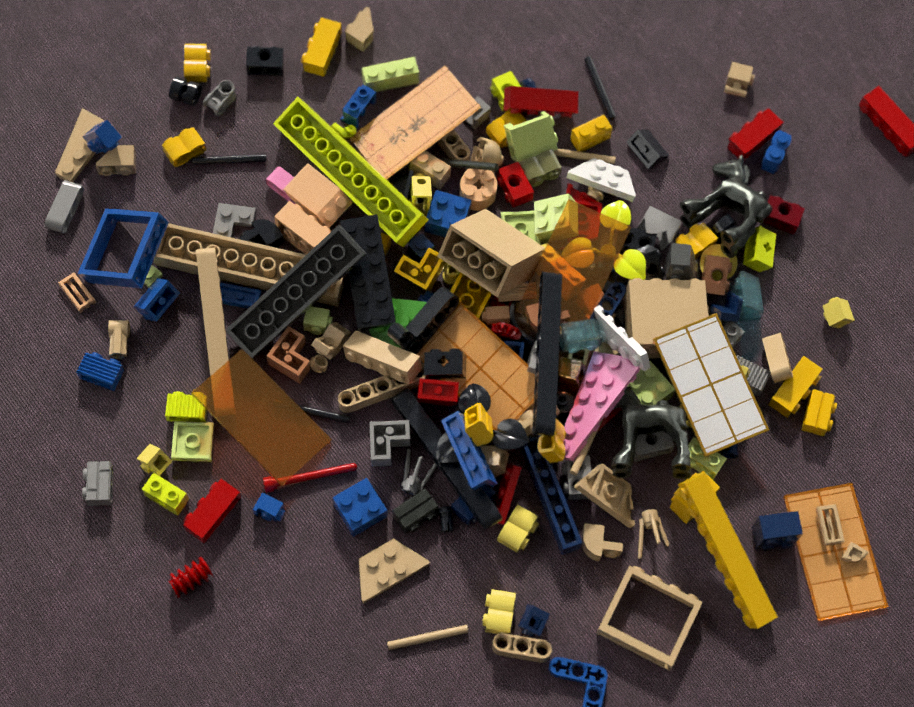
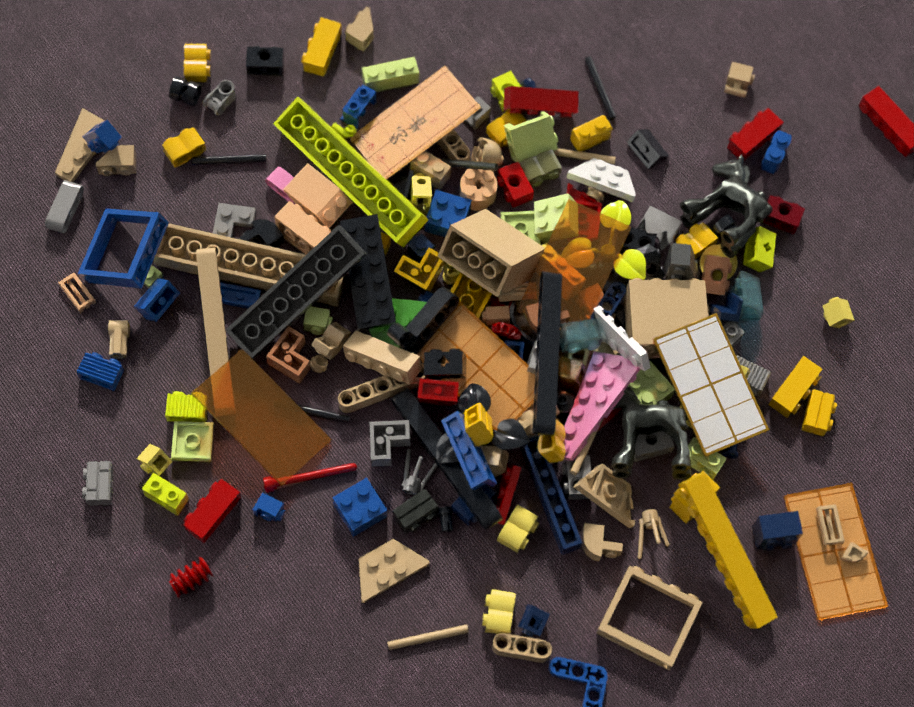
tan beam [762,333,793,383] -> none

